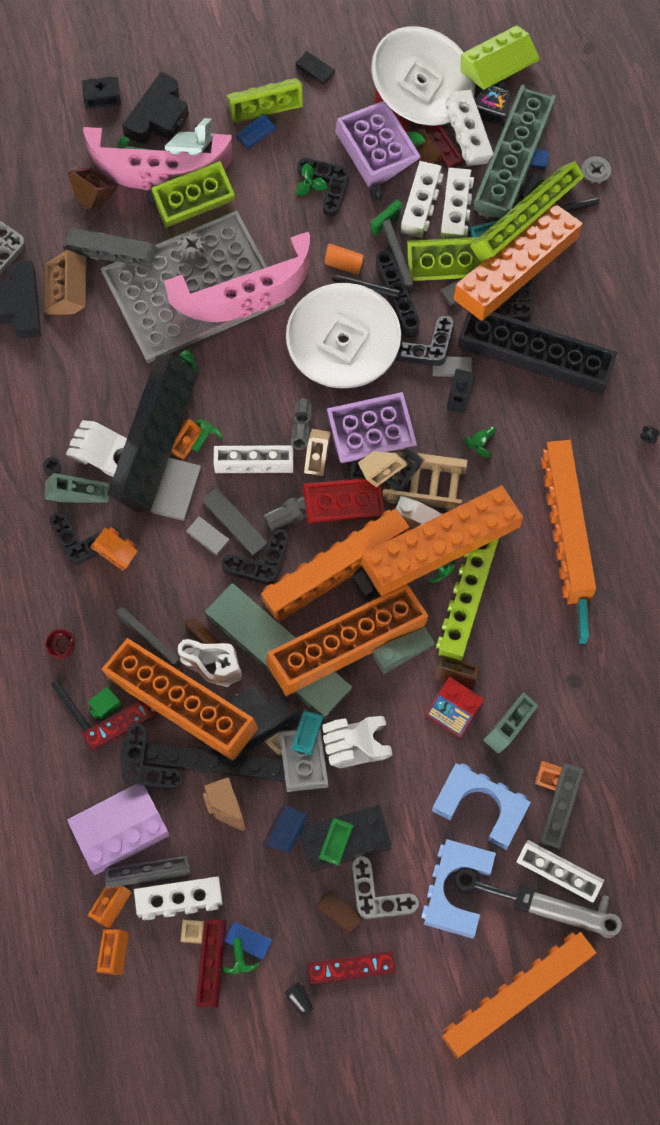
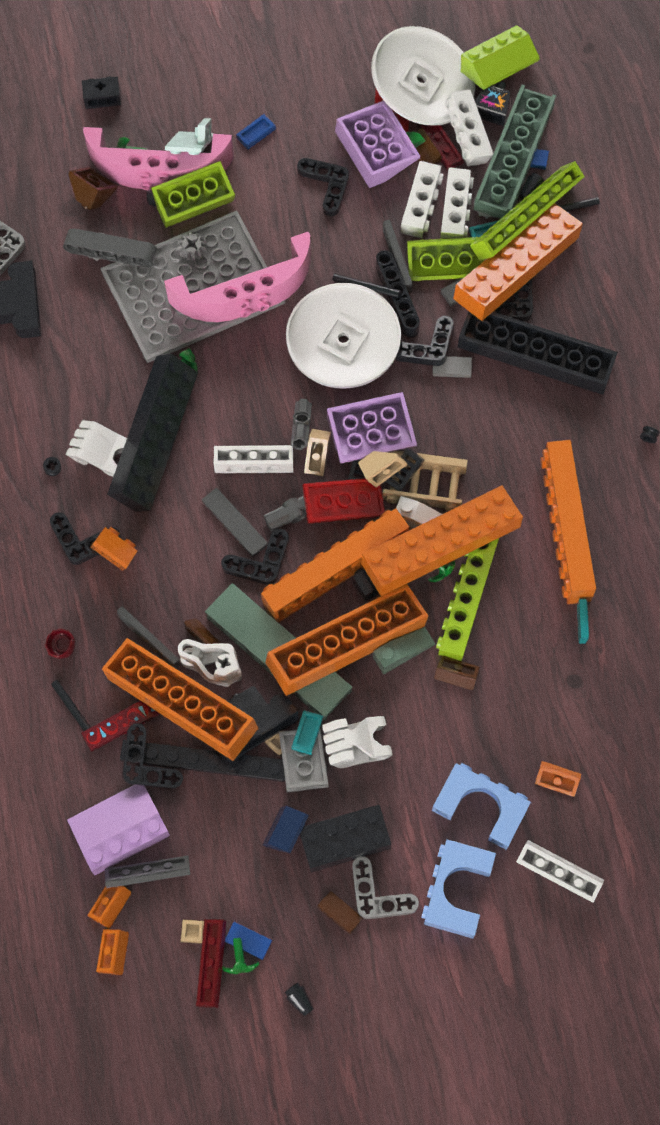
medium nougat slope [44,250,86,315] -> none
sand green slope [45,473,109,503] -> none
green brick [88,687,122,721] -> none
black brick [122,72,189,143] -> none
white brick [134,876,223,920] -> none
light grey tile [147,458,202,521] -> none
orange slope [170,419,203,461] -> none
light grey tile [186,517,230,556] -> none
green plant [192,419,223,452] -> none
medium nougat slope [202,777,246,831] -> none
lime slope [226,78,303,123] -> none
black tile [296,51,335,85] -> none
green plant [296,164,327,196] -> none
dark red tile [308,951,396,985] -> none
green tile [319,818,353,866] -> none
orange slope [325,244,364,275] -> none
black bush [369,184,382,202] -> none
green tile [371,200,402,236] -> none
slope [426,677,484,738] -> none
orange brick [442,932,596,1059] -> none
black torso [446,369,475,414] -> none
light grey piece [454,869,622,938] -> none
green plant [464,426,496,458] -> none
sand green slope [483,692,538,754] -> none
dark grey tile [540,763,584,849] -> none
light grey gear [582,156,611,184] -> none

